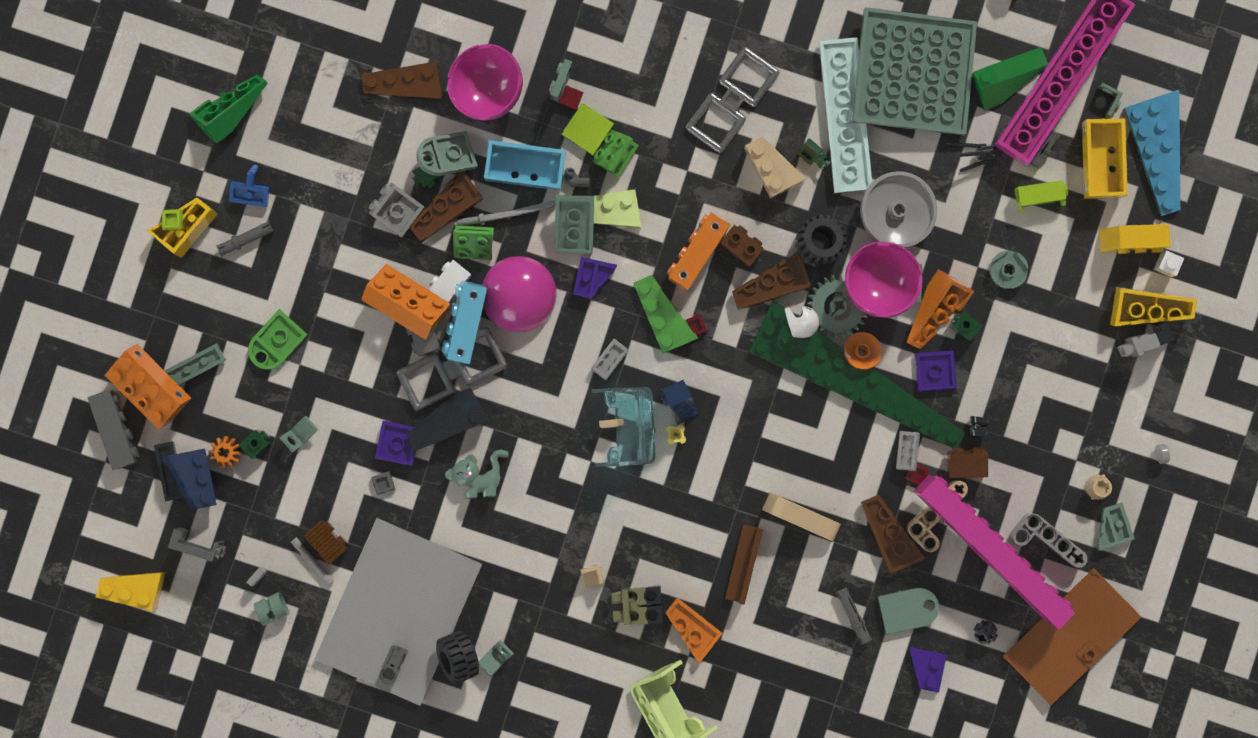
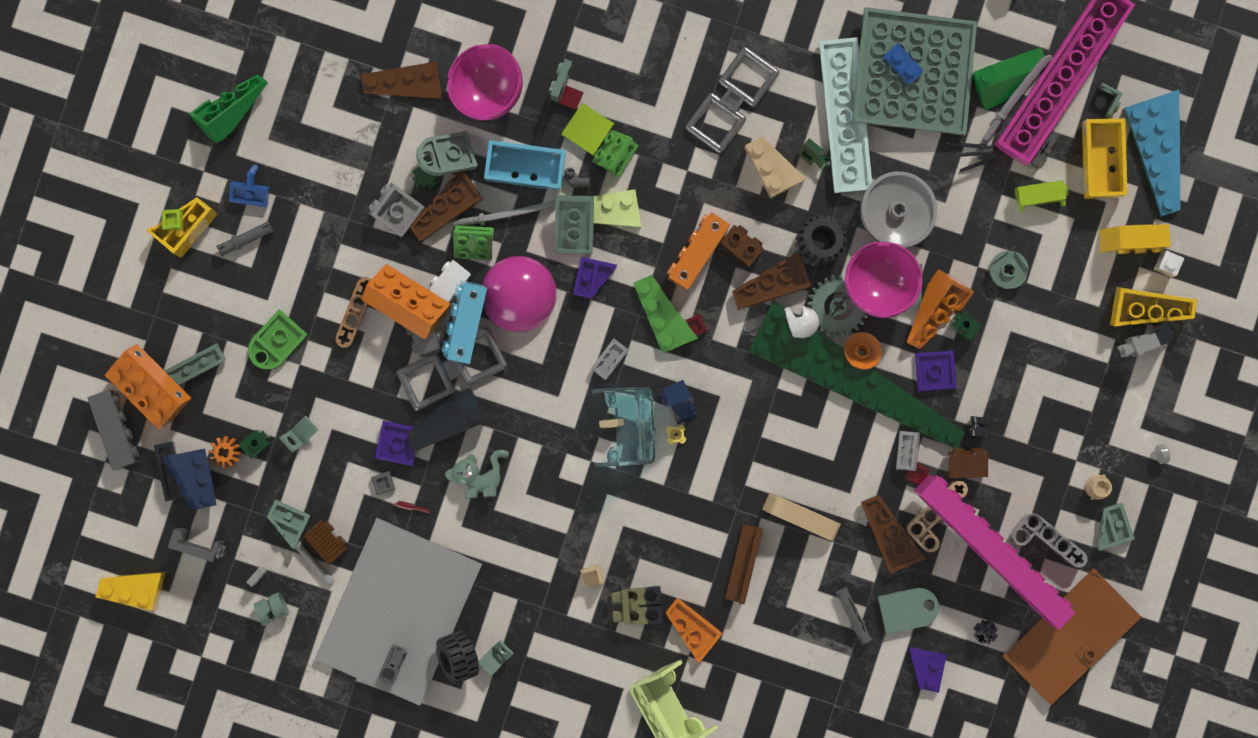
none -> sand green wing [267,500,311,549]
none -> medium nougat beam [336,277,371,348]
none -> dark red piece [394,501,430,513]
none -> blue plate [883,43,924,85]
none -> light grey sword [982,55,1053,142]

